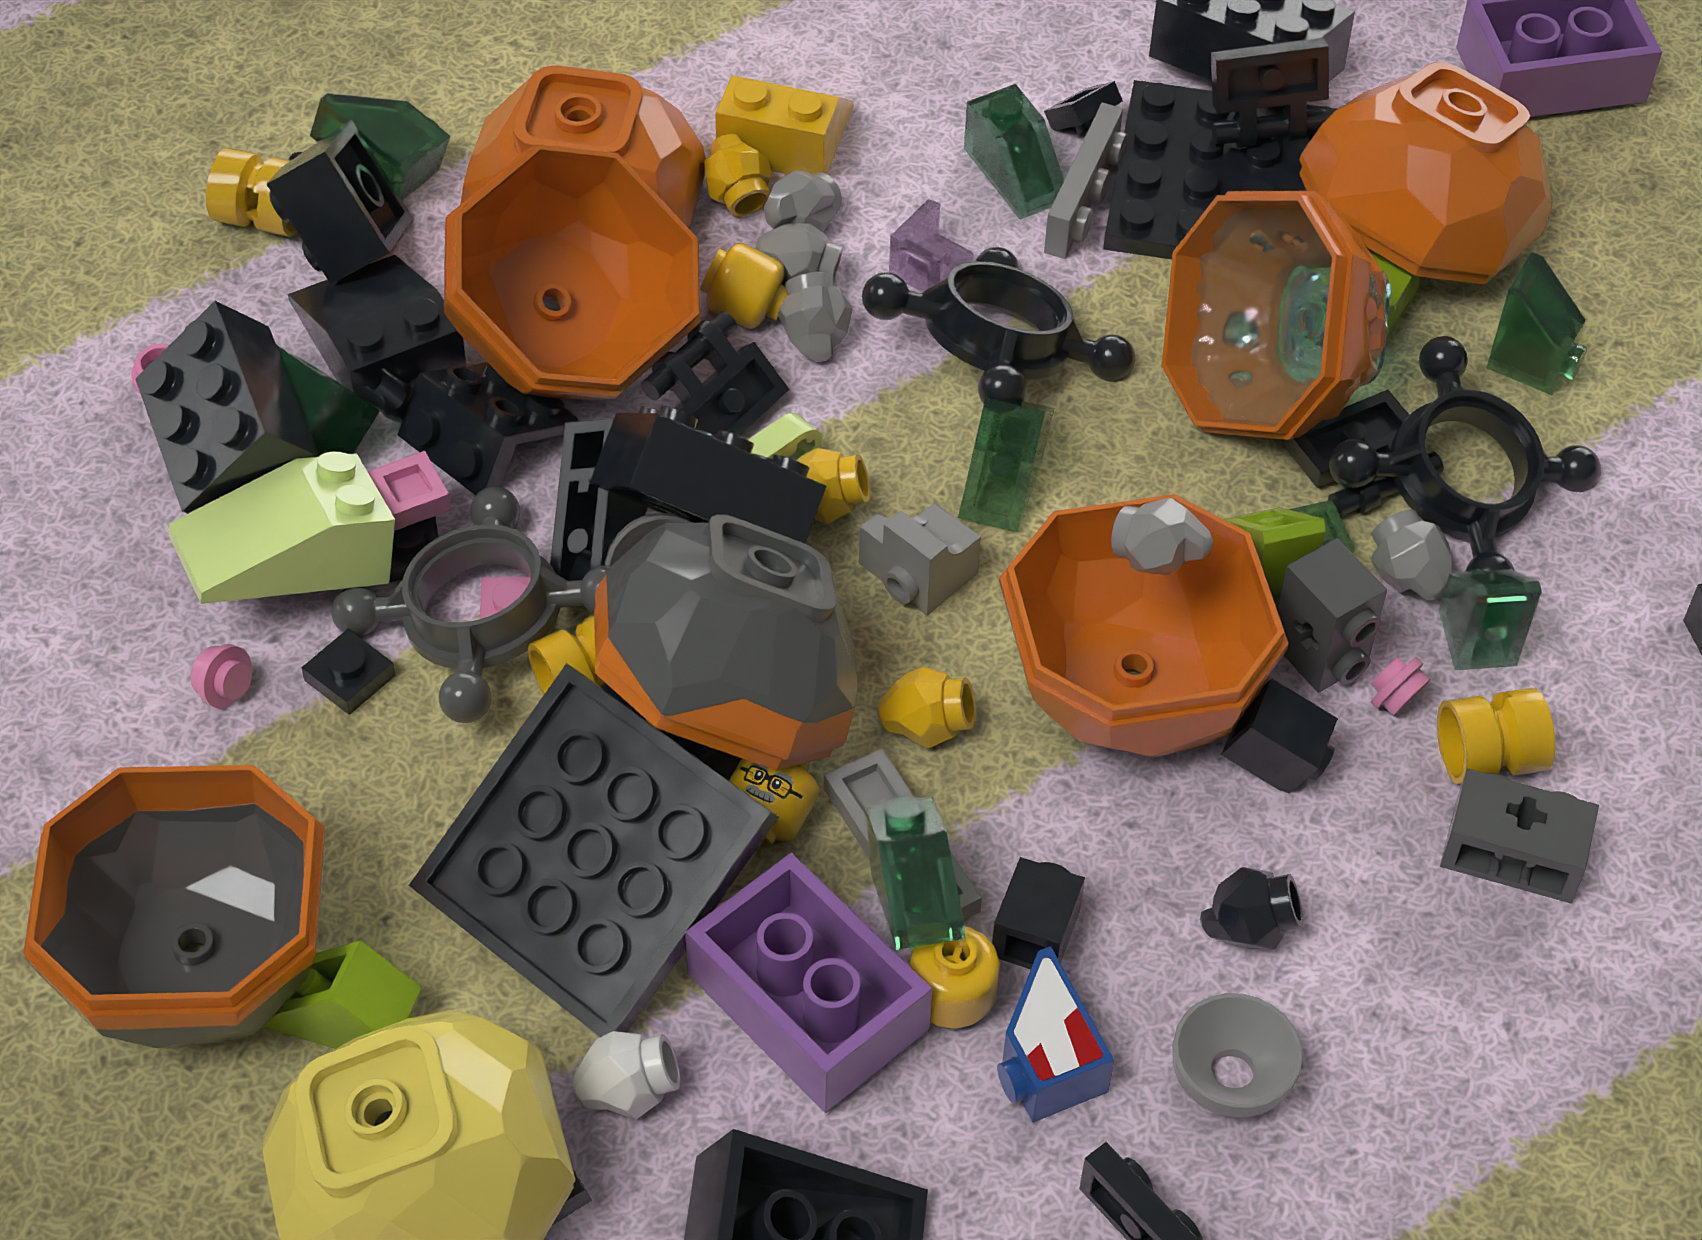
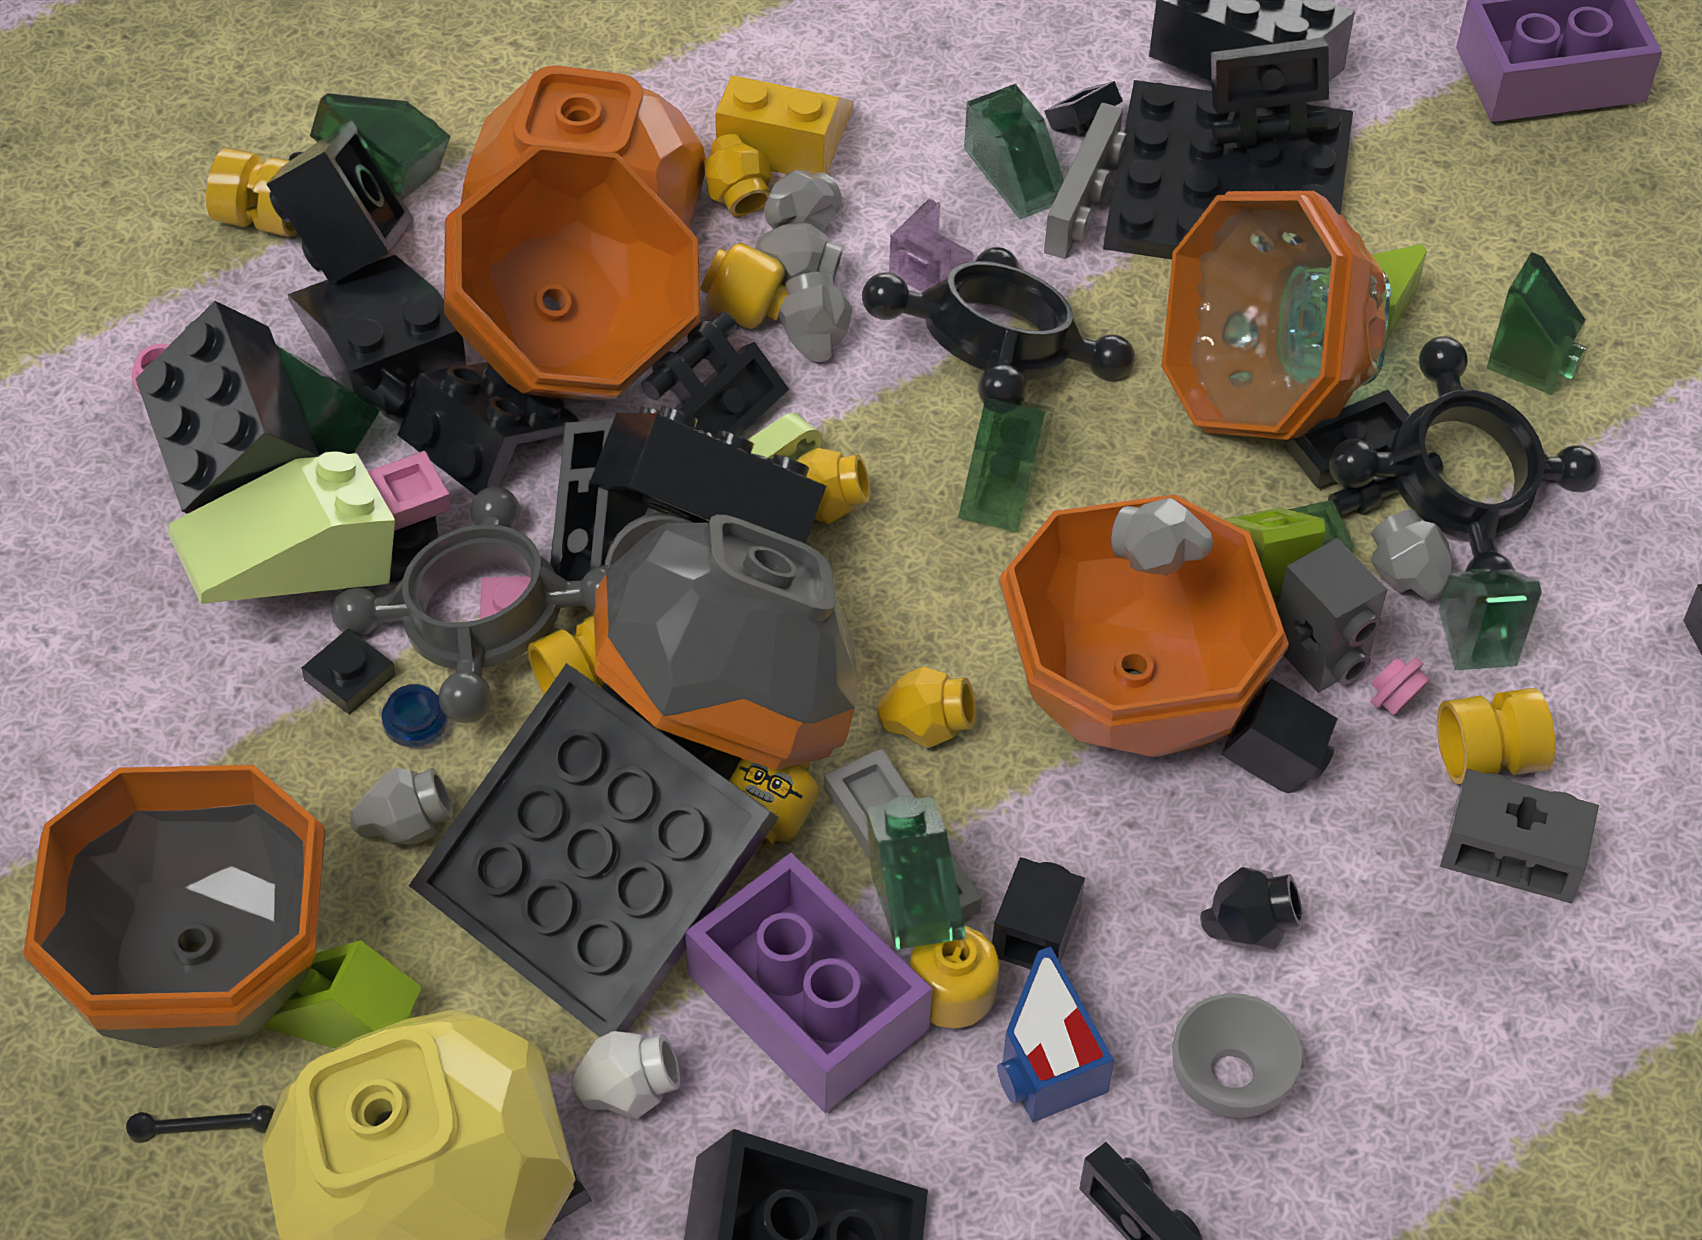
bright pink plate [191,644,252,709] -> none
light grey brick [859,502,981,616] -> none
orange rock [1299,62,1552,284] -> none
none -> black hinge [126,1105,275,1143]
none -> light grey rock [350,768,453,845]
none -> clear blue plate [381,684,448,747]

